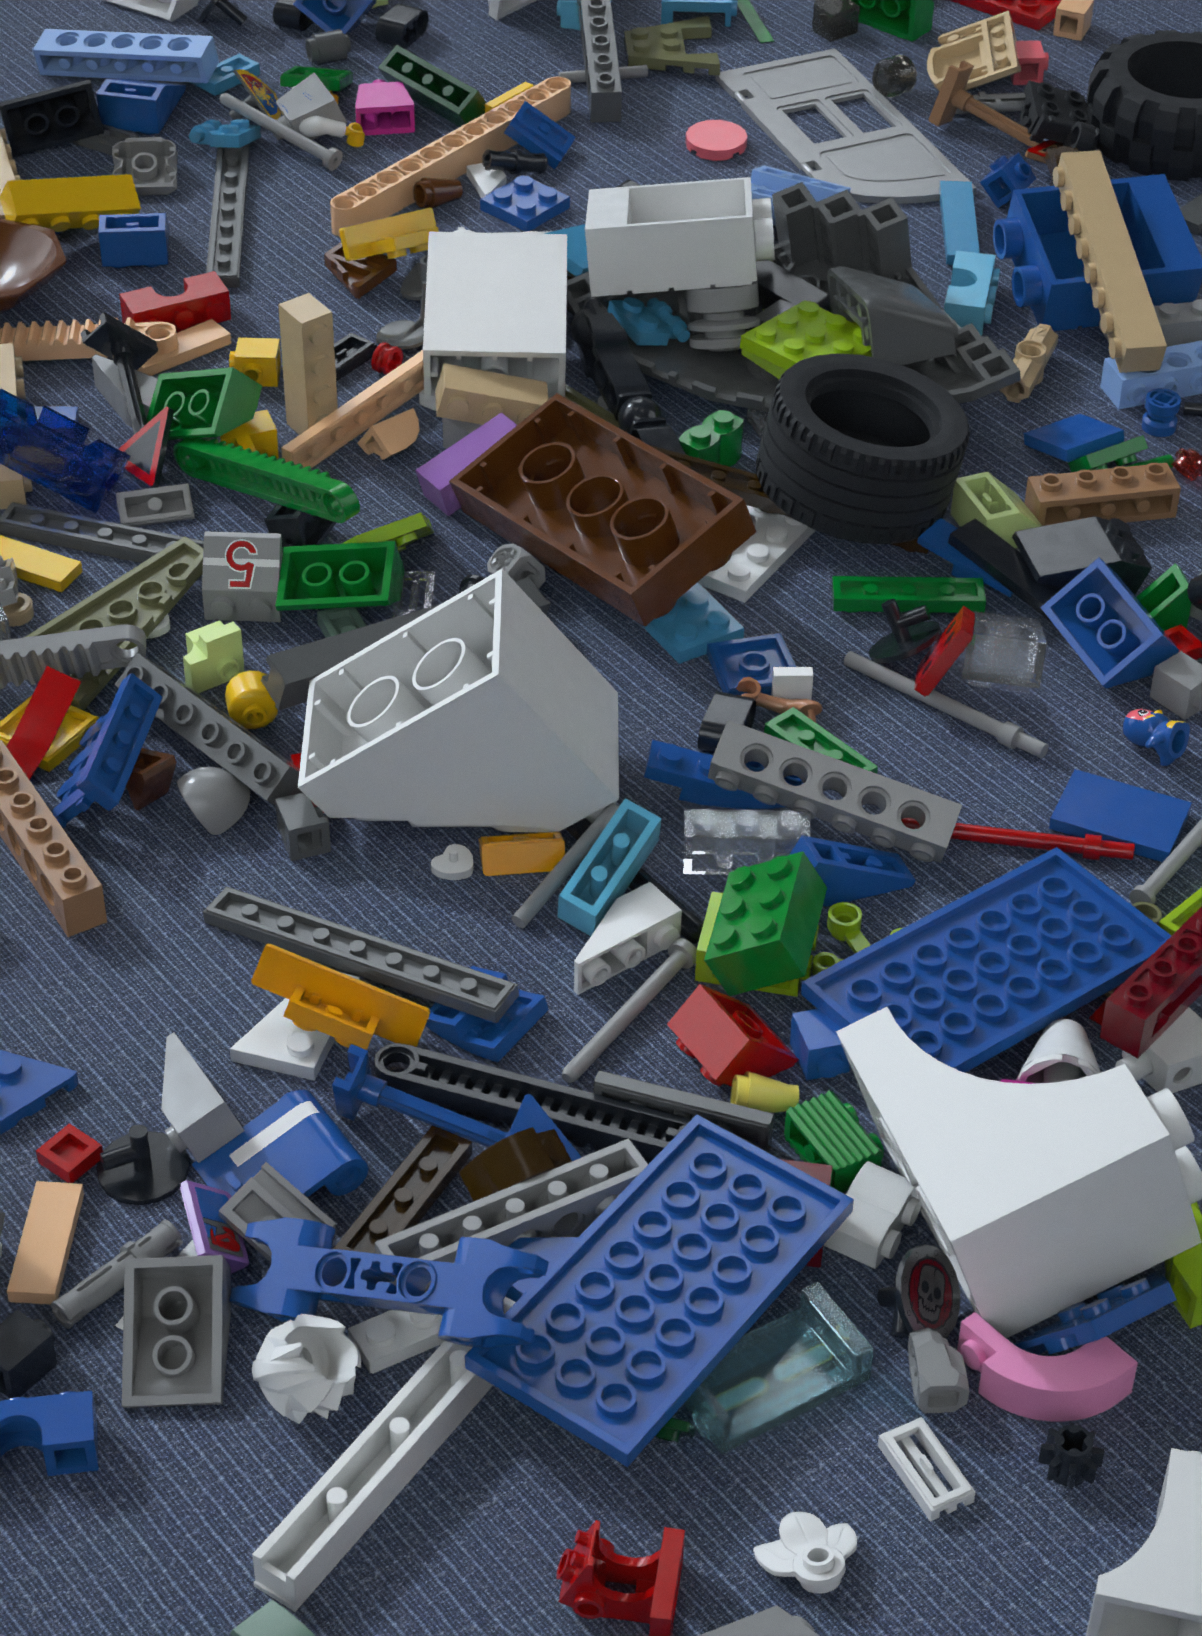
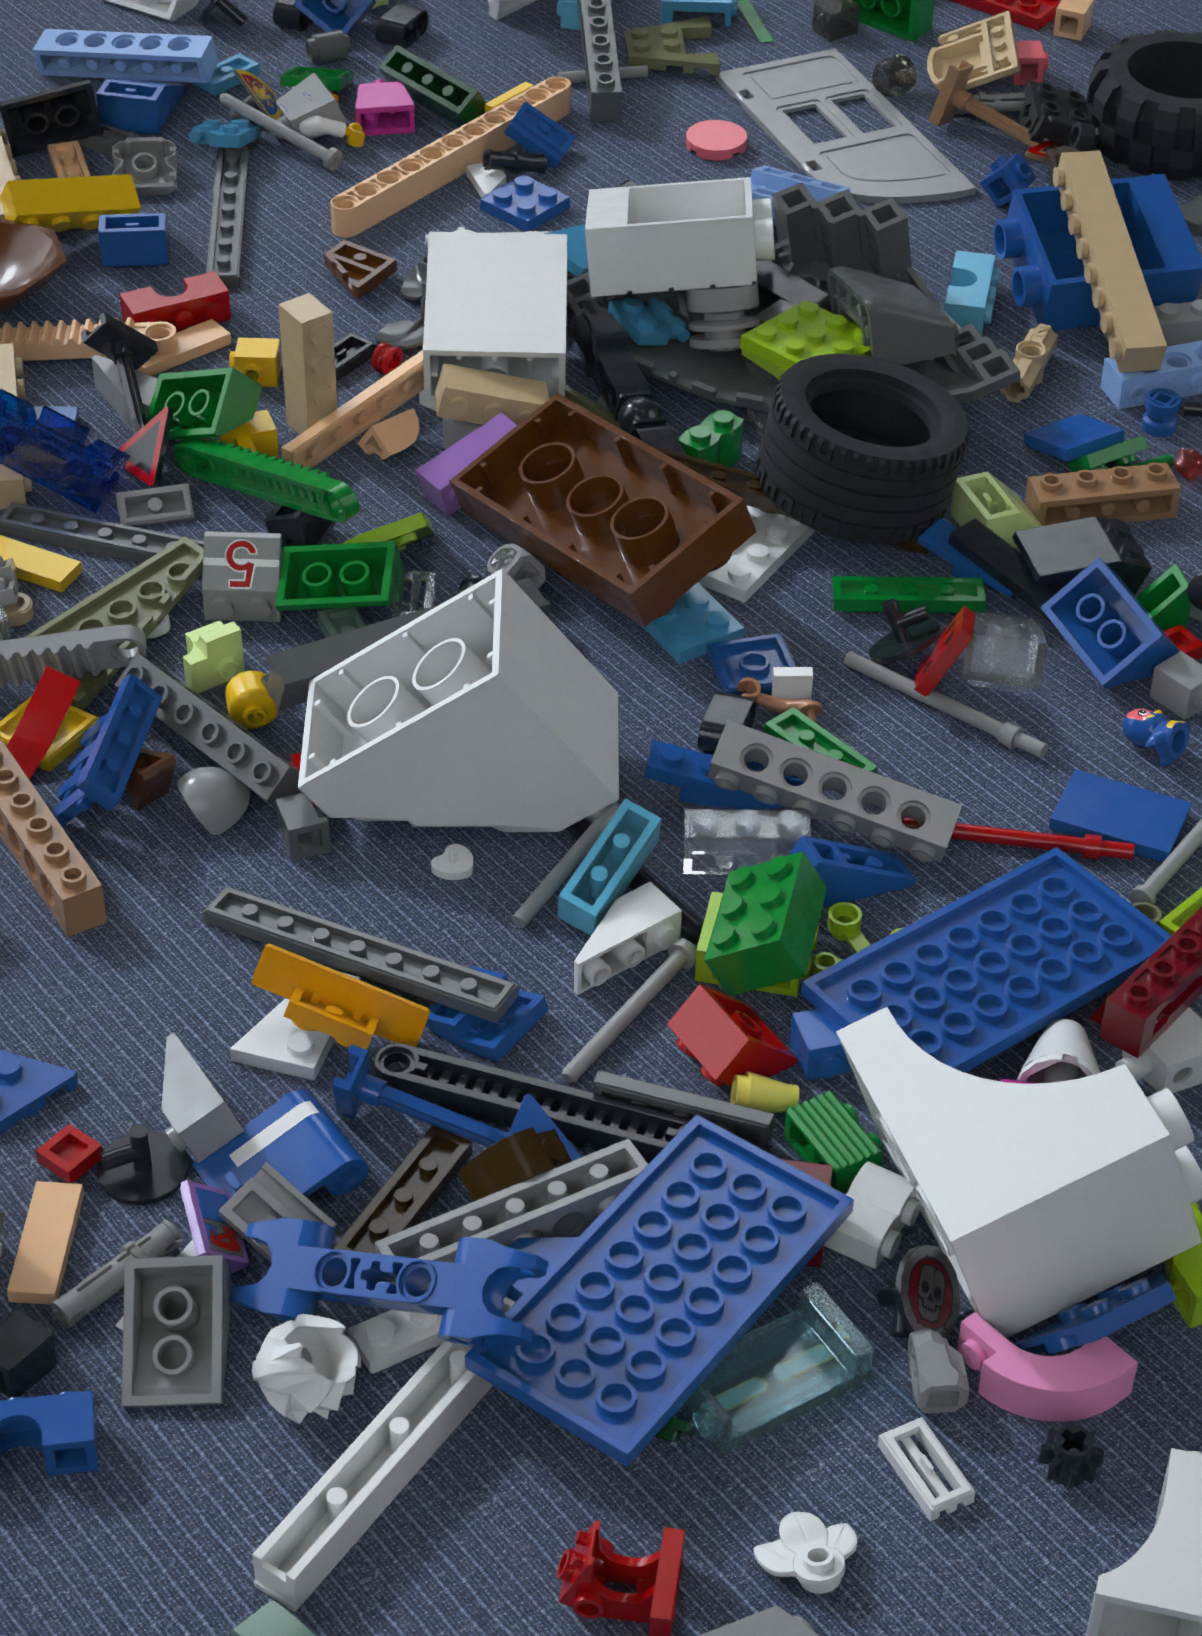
yellow bracket [339,207,439,261] -> none
reddish brown cone [413,177,463,208] -> none
light orange slope [478,832,565,876] -> none
dark azure tile [939,181,980,265] -> none
none -> light nougat tile [47,141,91,178]

